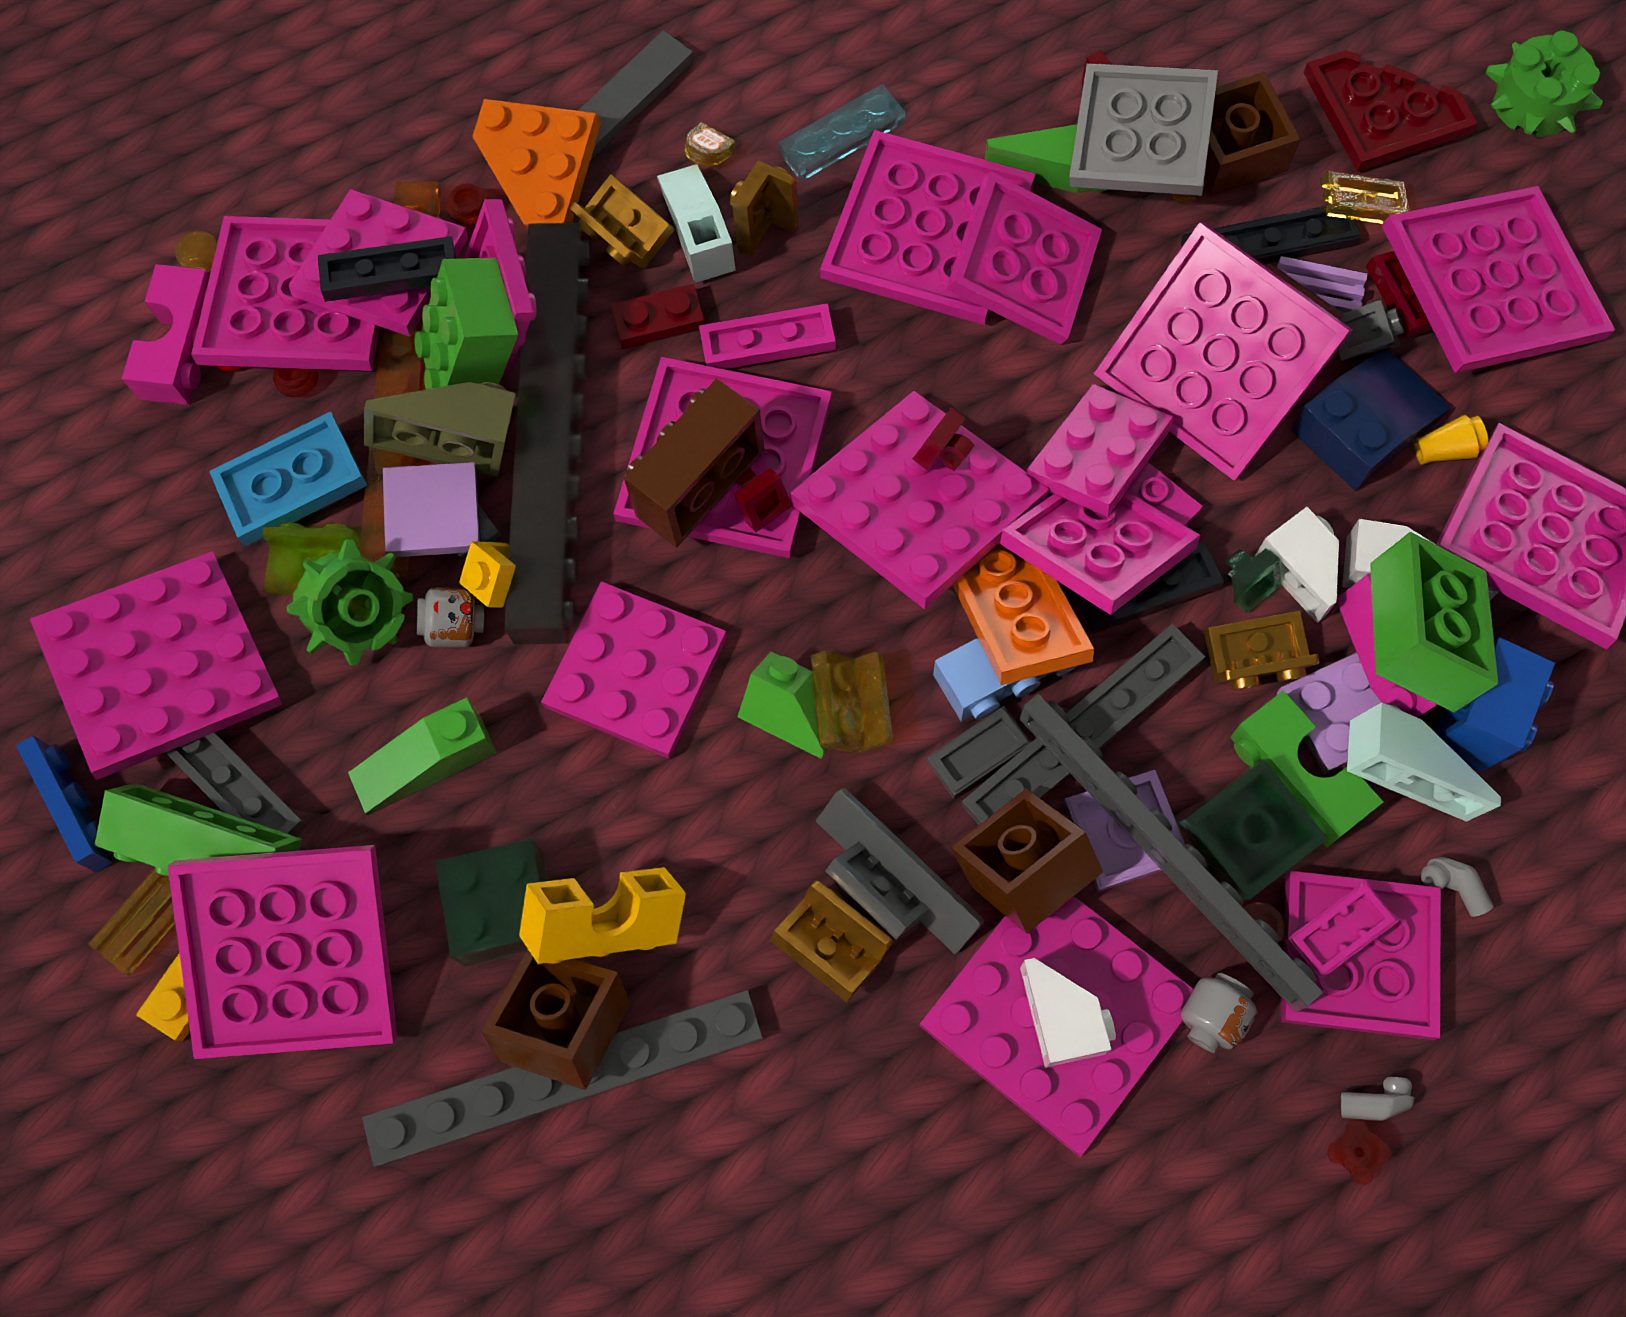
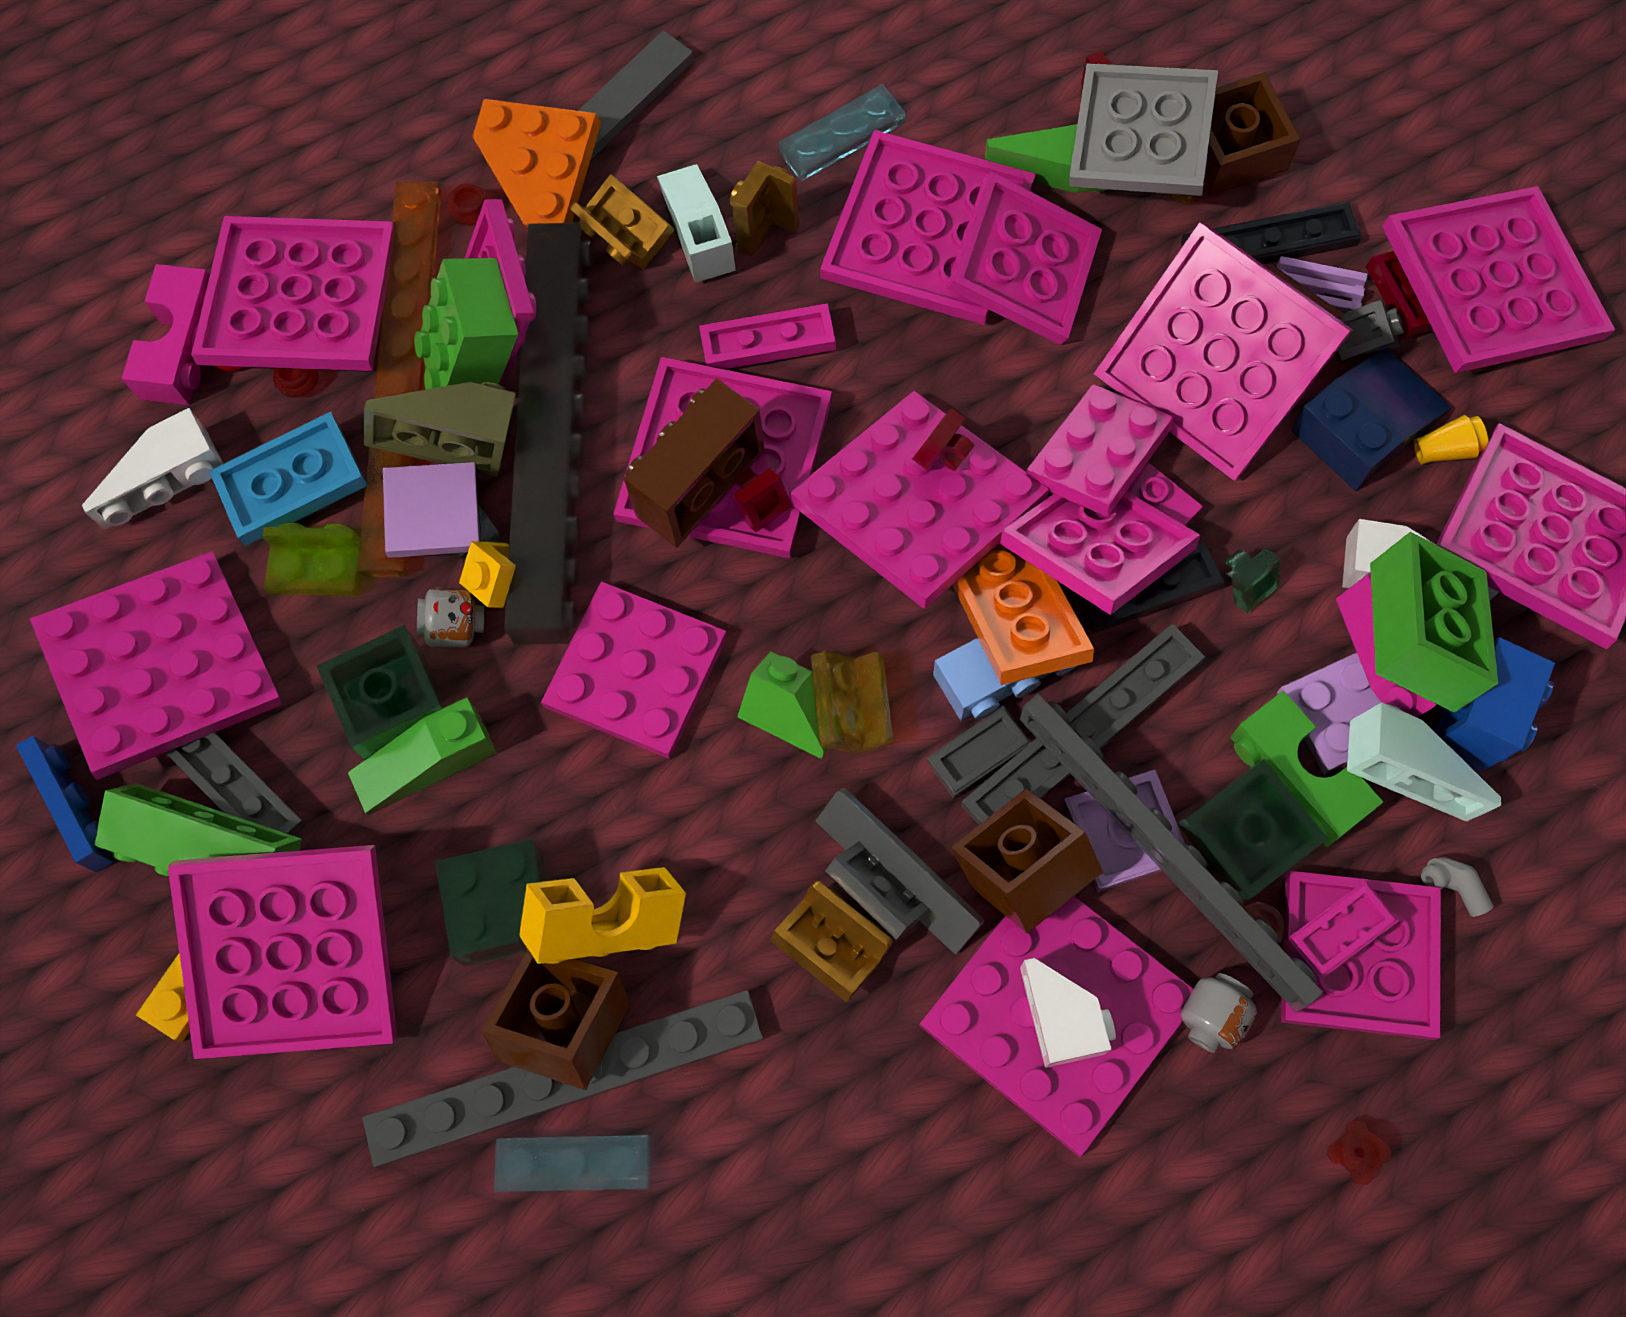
clear yellow tile [88,868,175,976] -> none
clear yellow plate [175,231,217,272] -> none
bright green brick [287,539,413,666] -> none
dark pink plate [288,189,469,337] -> none
black plate [317,236,456,302] -> none
dark red plate [610,283,705,349] -> none
clear yellow tile [685,123,736,166] -> none
pearl gold bracket [1204,611,1319,690] -> none
white slope [1255,507,1339,623] -> none
dark red plate [1303,50,1478,172] -> none
clear yellow tile [1320,171,1409,224] -> none
light grey arm [1341,1077,1415,1121] -> none
bright green brick [1486,30,1603,138] -> none
none -> white slope [82,408,223,530]
none -> clear green brick [316,625,447,760]
none -> clear light blue plate [494,1135,651,1192]

